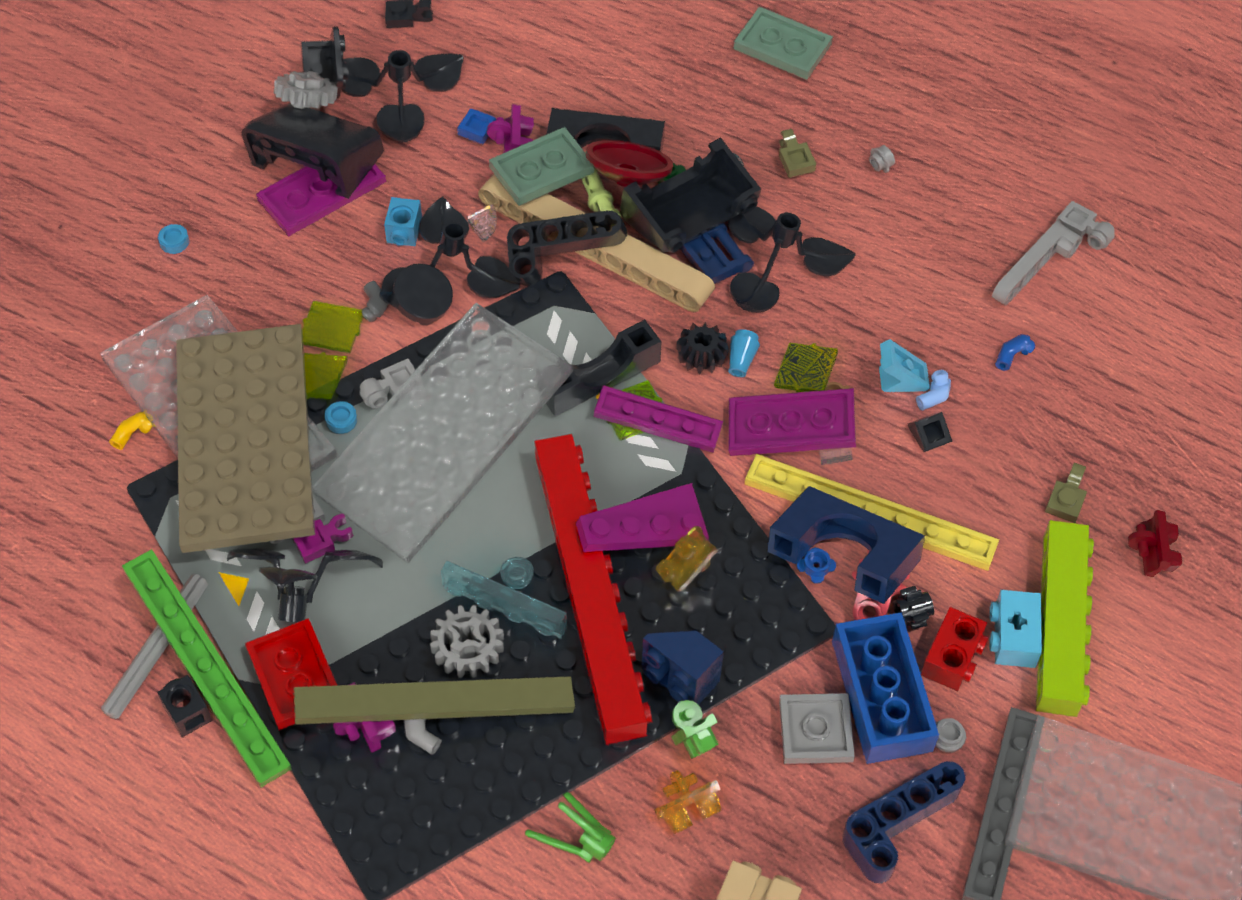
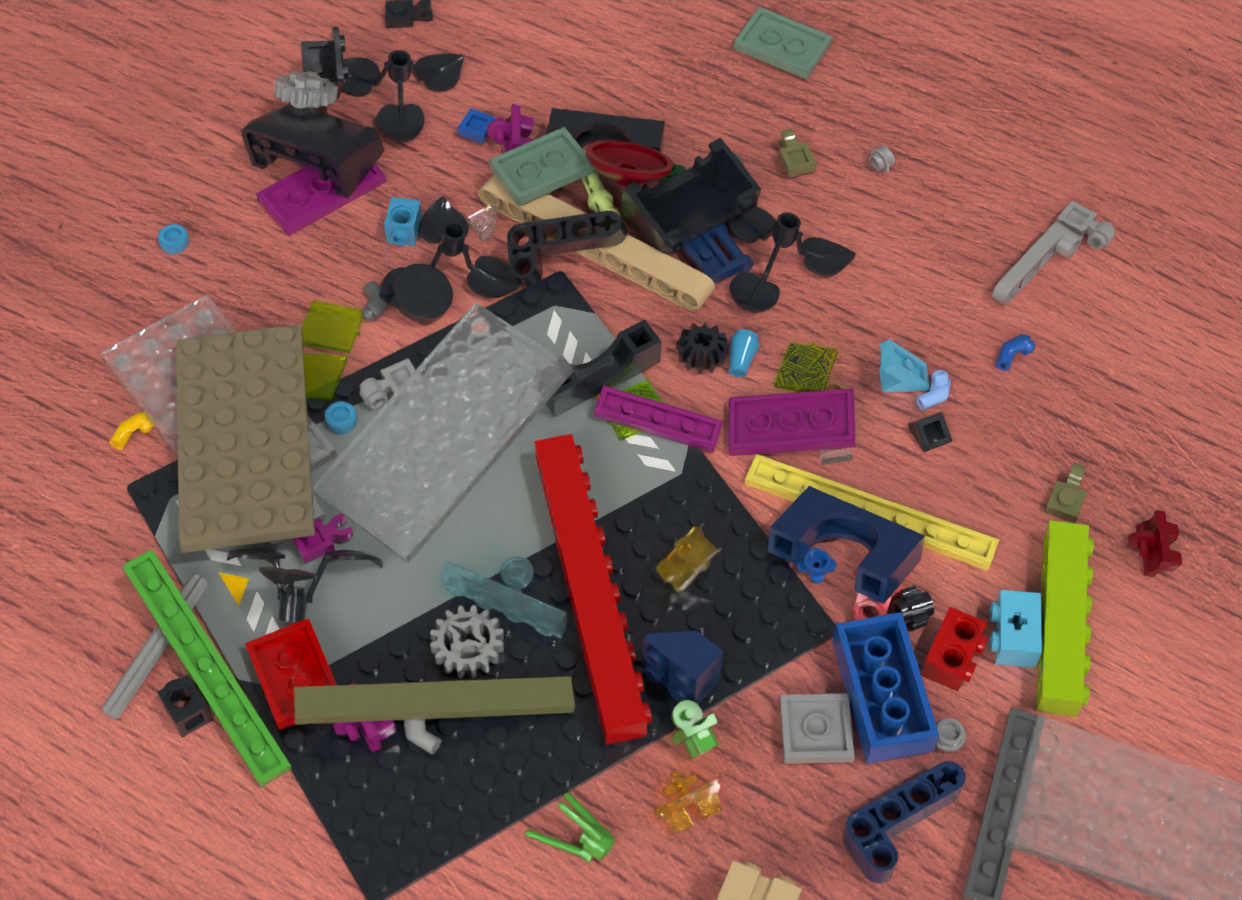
magenta wing [576,483,709,552] -> none

